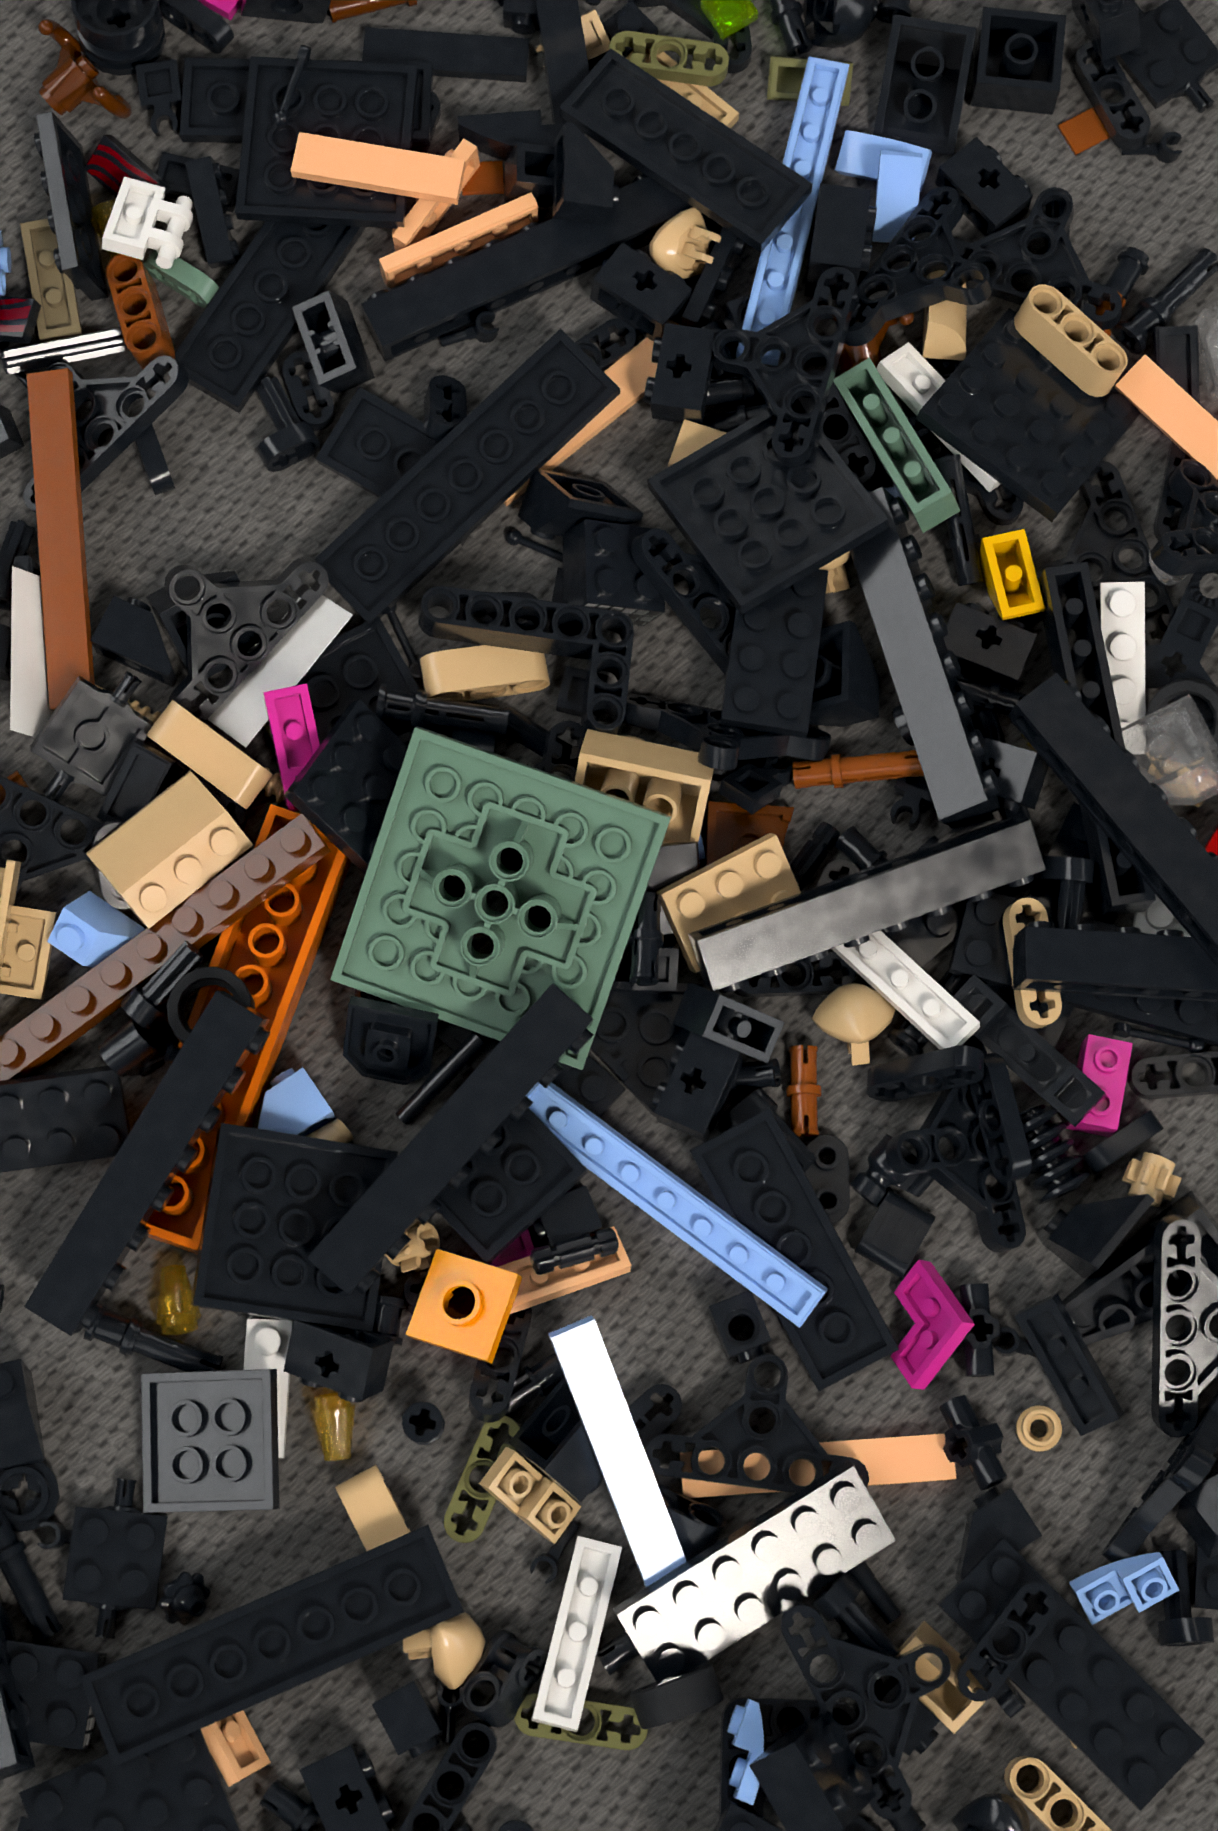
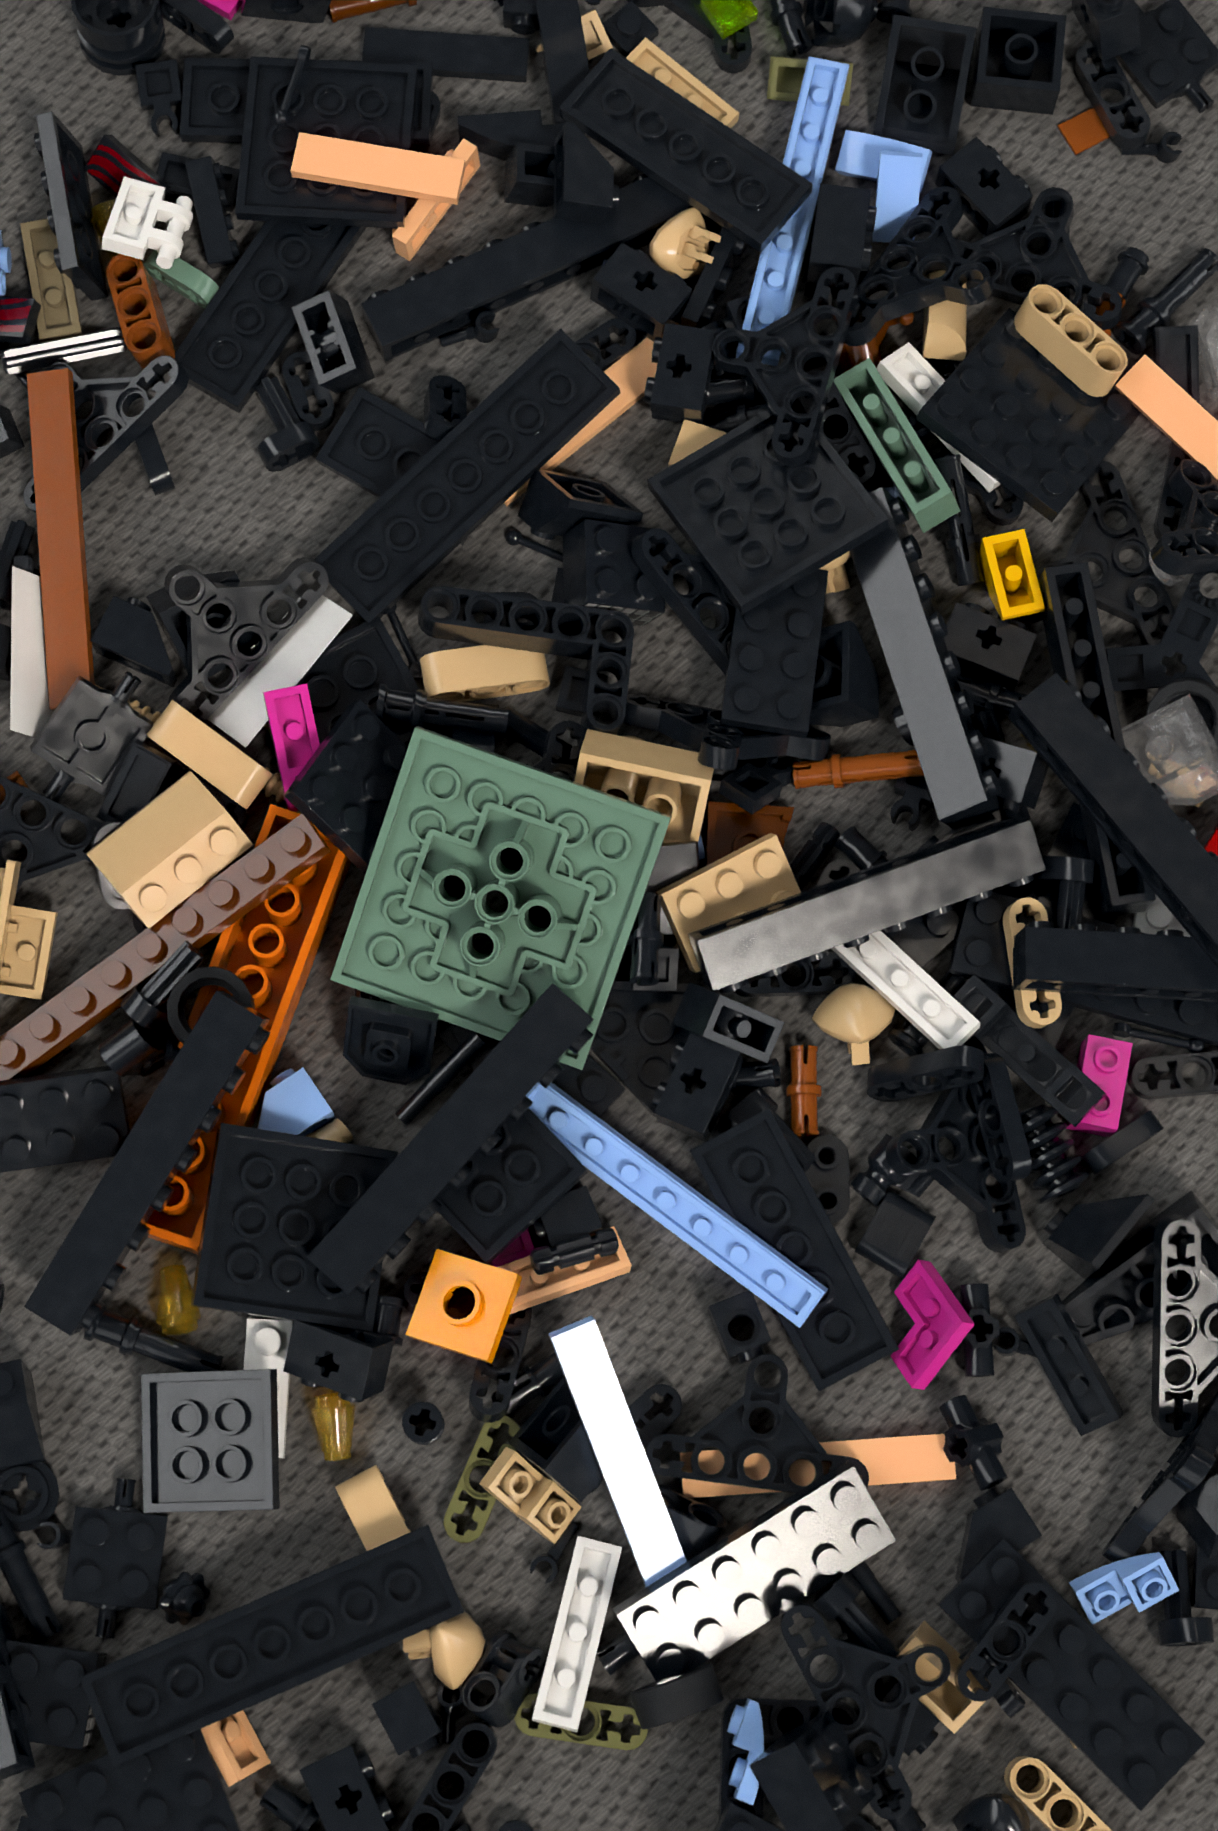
reddish brown piece [38,19,132,119] -> none
light blue slope [47,891,145,968] -> none
light nougat tile [379,192,538,289] -> none
tan gear [386,1221,440,1273] -> none
dark orange piece [462,161,504,195] -> none
olive beam [609,31,729,86] -> none
tan plate [1016,1405,1062,1452] -> none
white plate [1100,582,1146,756] -> none
tan gear [1122,1152,1182,1207] -> none

